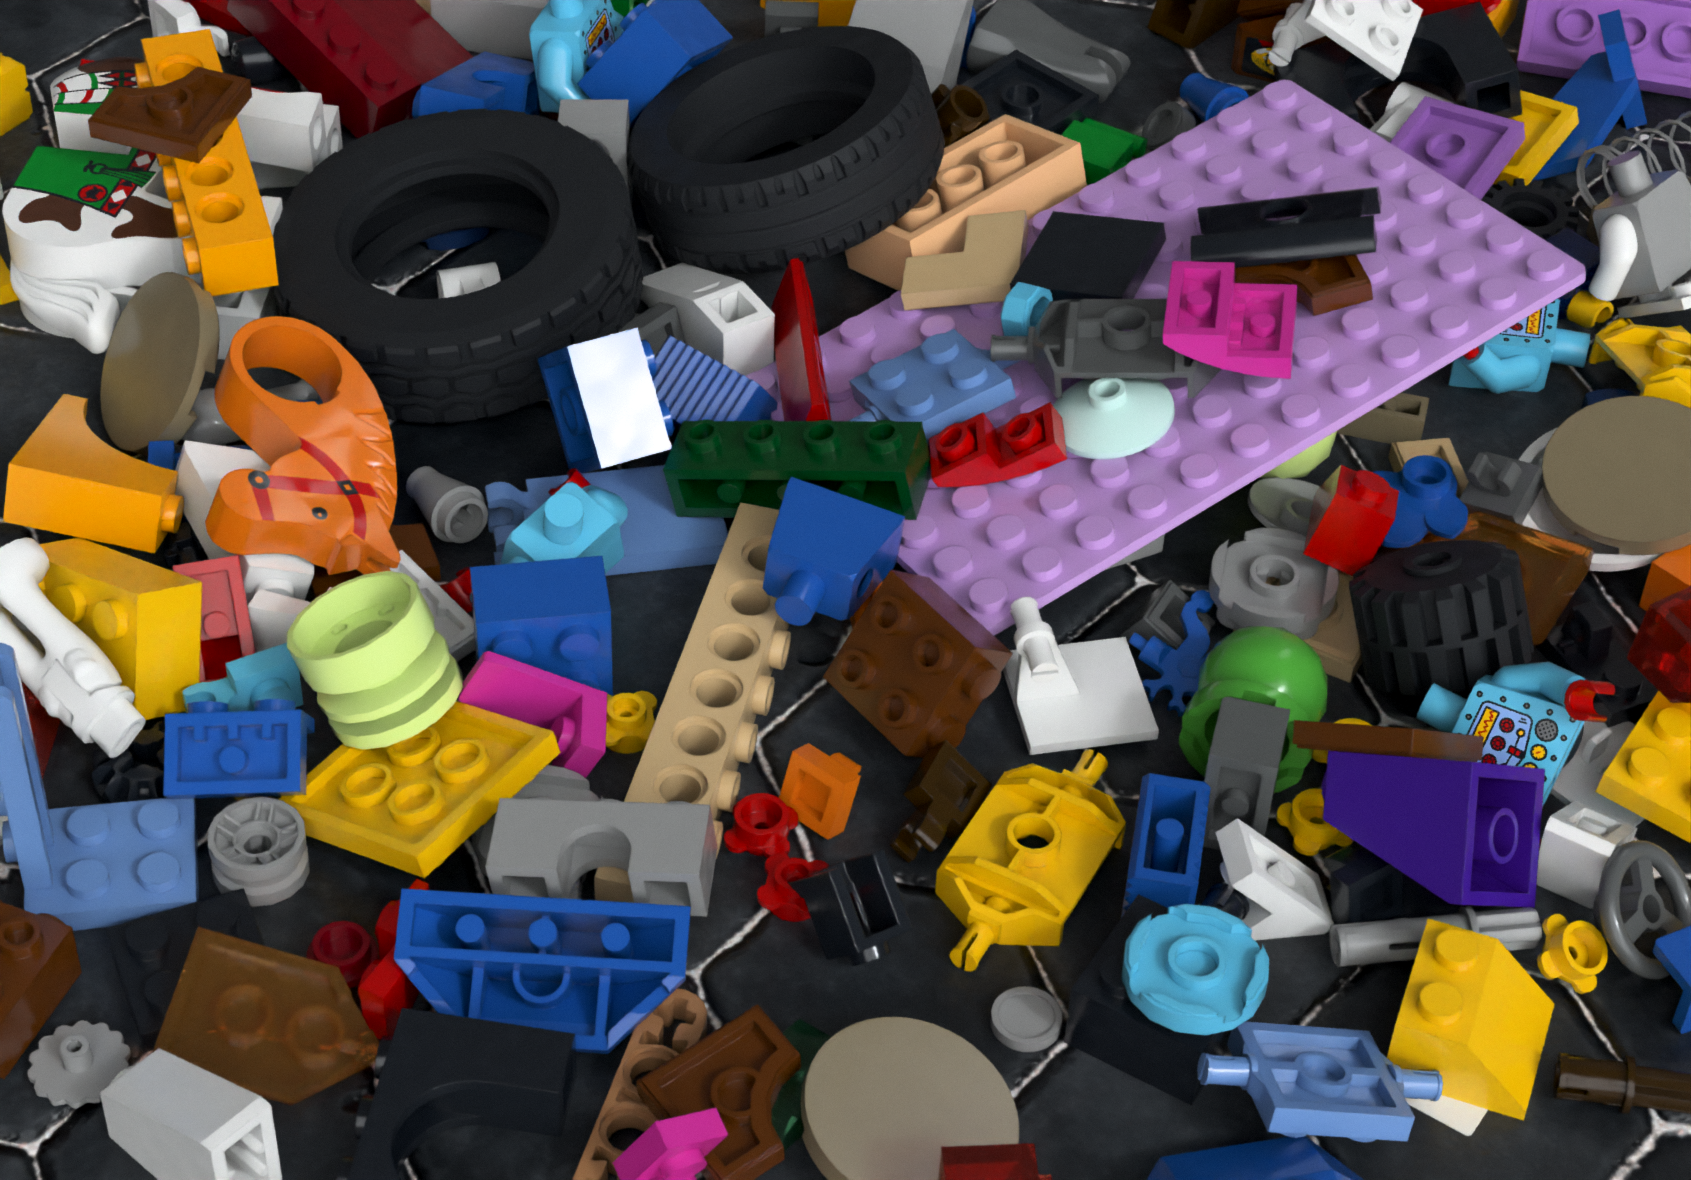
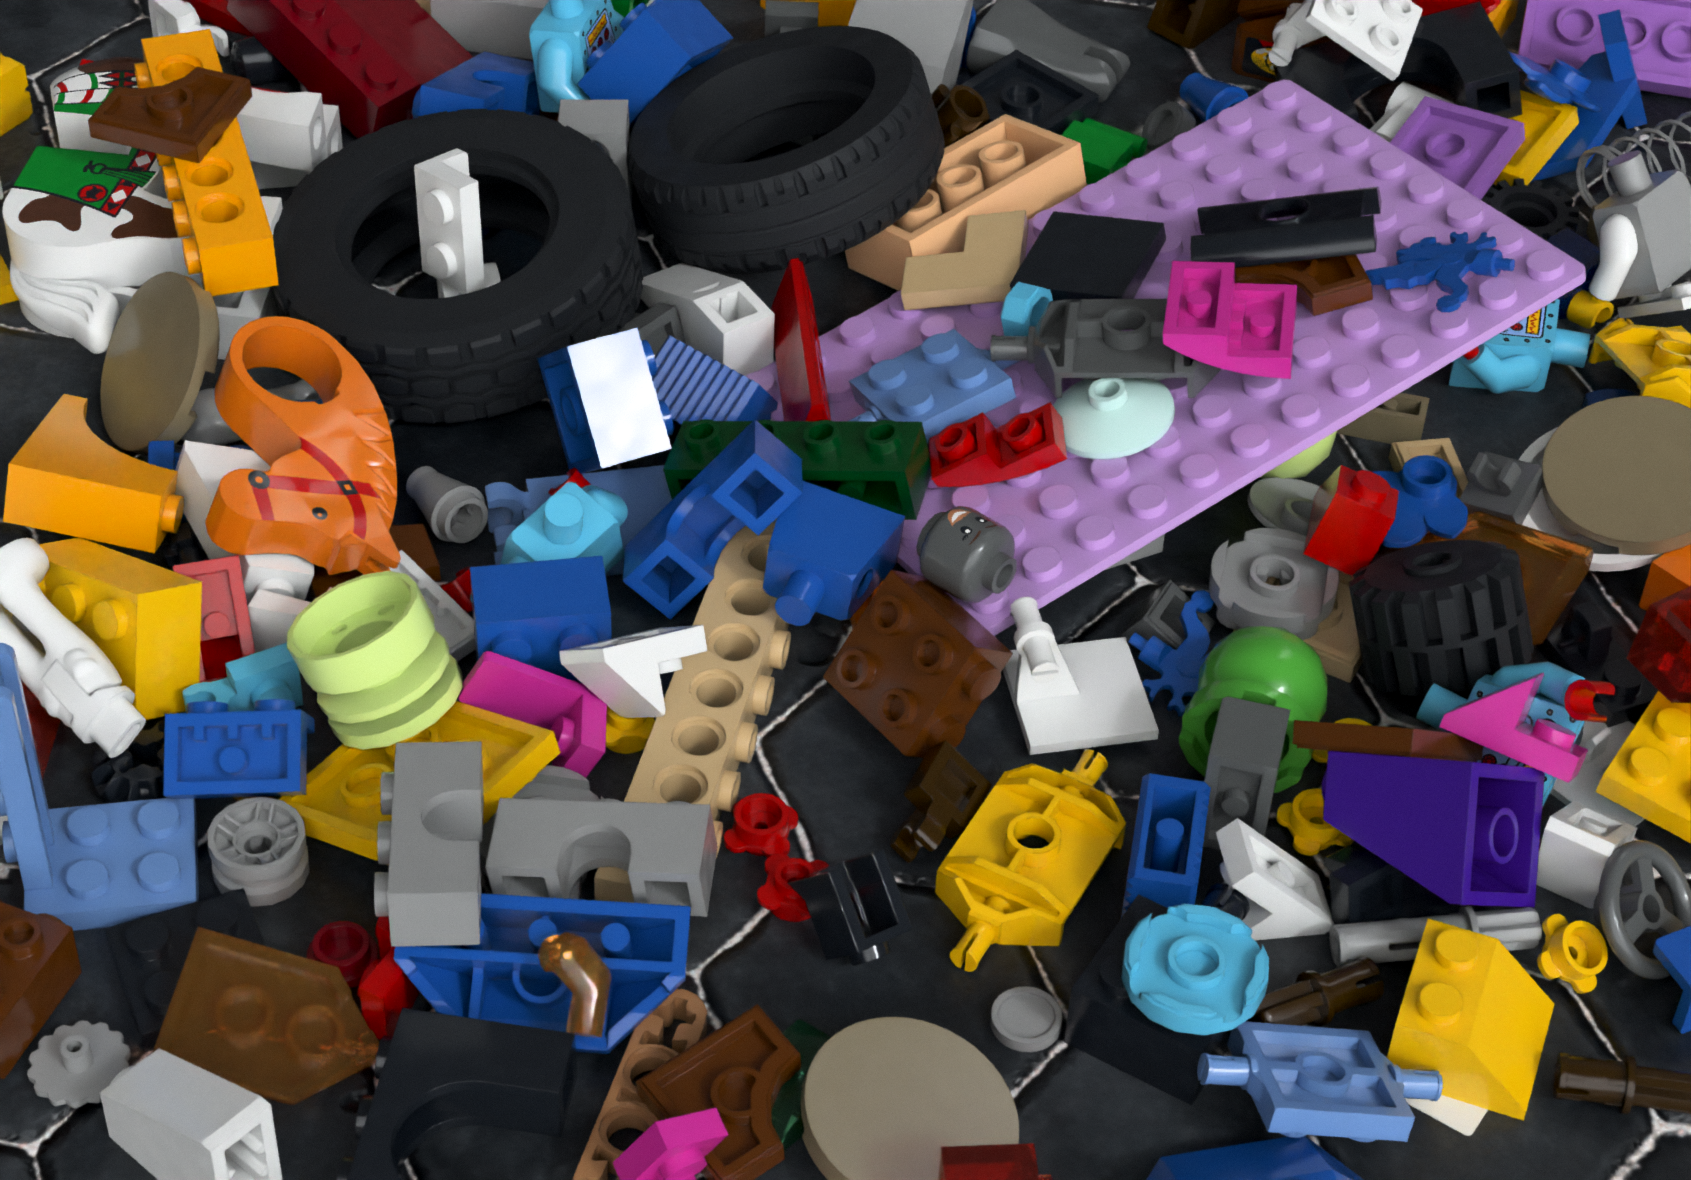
orange tile [779,743,862,840] -> none
none -> light grey arch [374,741,484,947]
none -> white bracket [414,148,485,294]
none -> clear orange arm [538,932,611,1038]
none -> white slope [559,625,707,718]
none -> blue arch [623,419,803,620]
none -> dark grey head [916,506,1017,603]
none -> dark brown axle [1247,956,1384,1027]
none -> blue piece [1365,232,1515,312]
none -> dark pink slope [1439,672,1588,783]
none -> blue plate [1508,51,1603,113]

